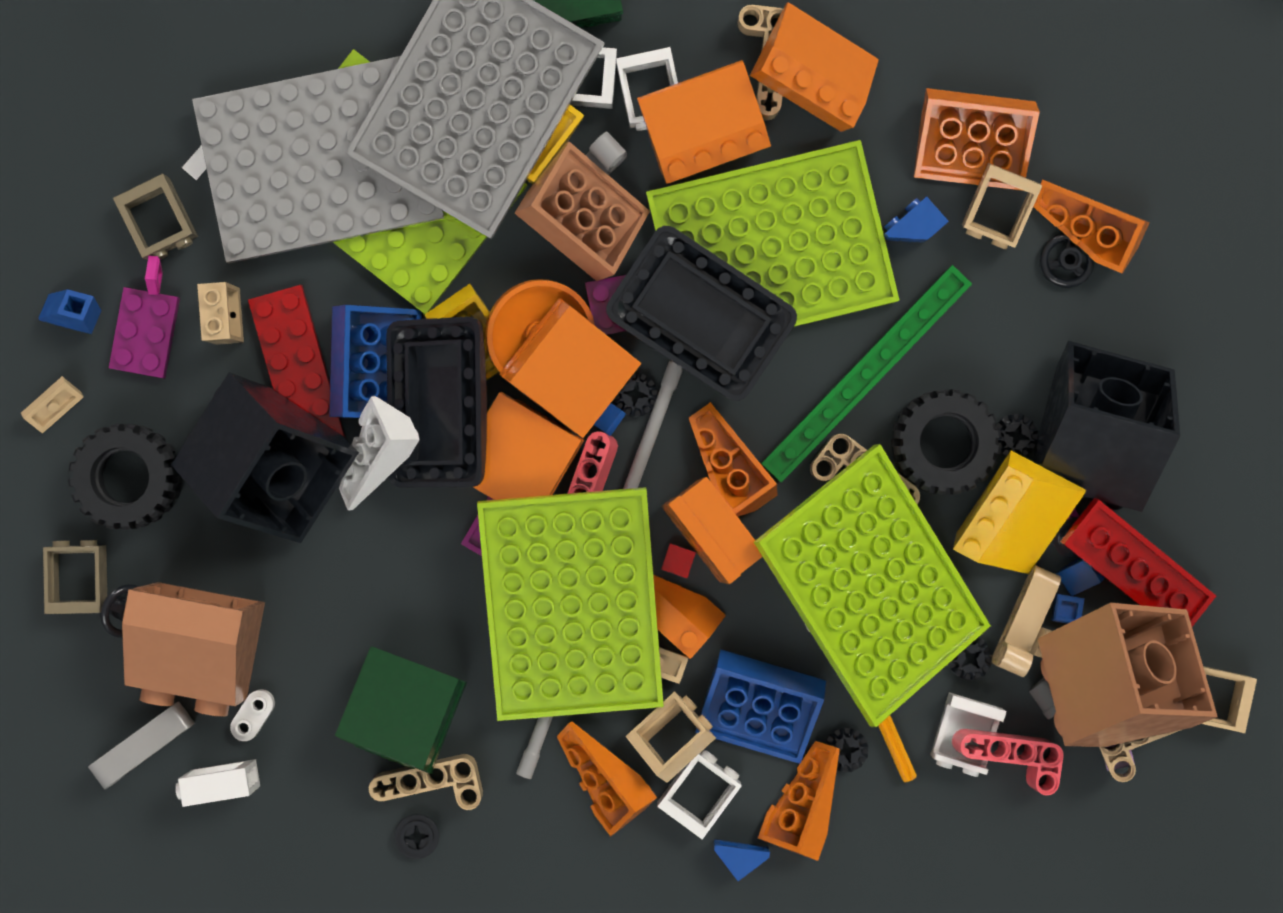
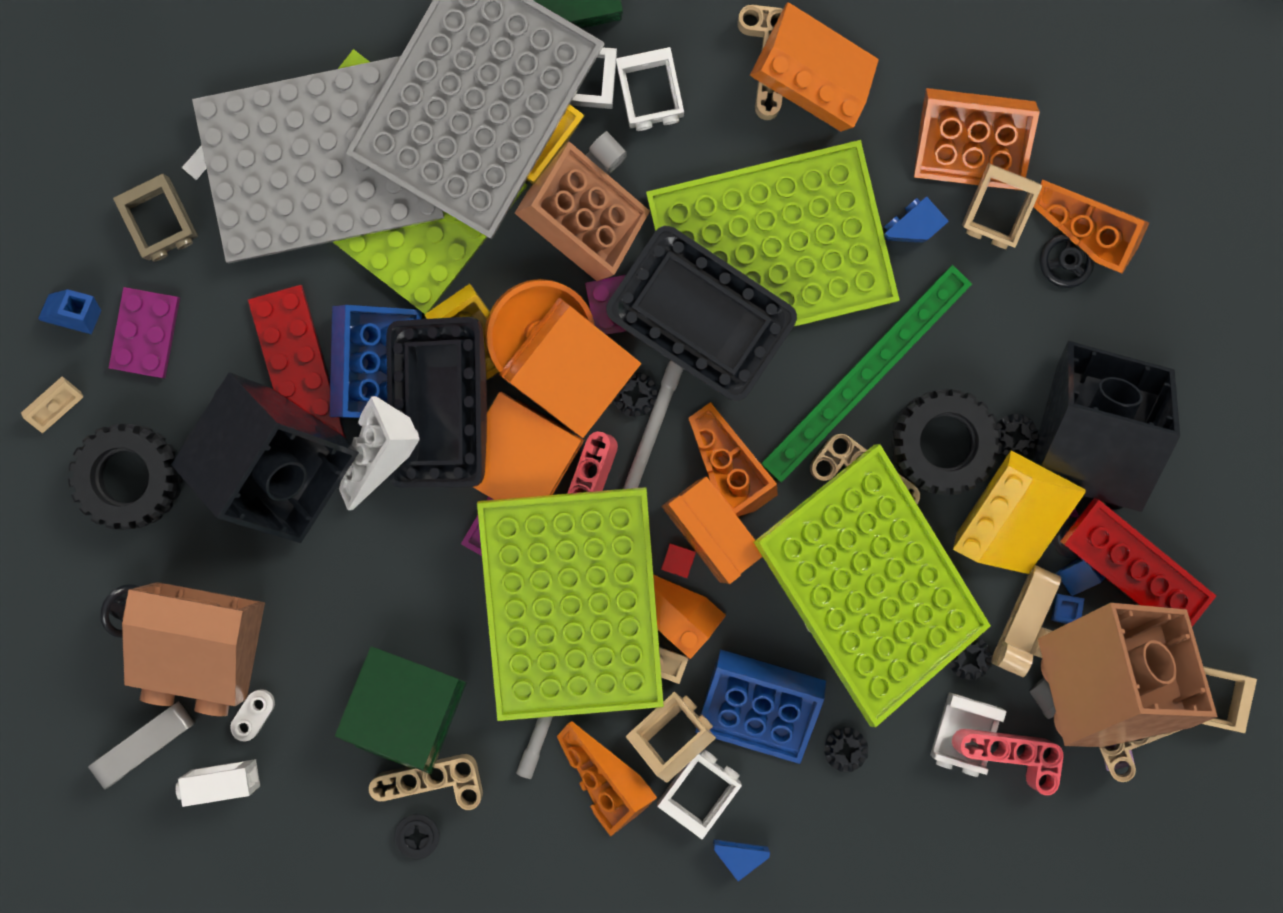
dark tan window [43,540,107,614] -> none
dark pink tile [145,256,163,295] -> none
tan window [197,282,244,345] -> none
blue tile [594,403,626,436] -> none
orange slope [637,60,771,184] -> none
orange wedge [758,741,840,861] -> none
light orange axle [878,716,917,782] -> none

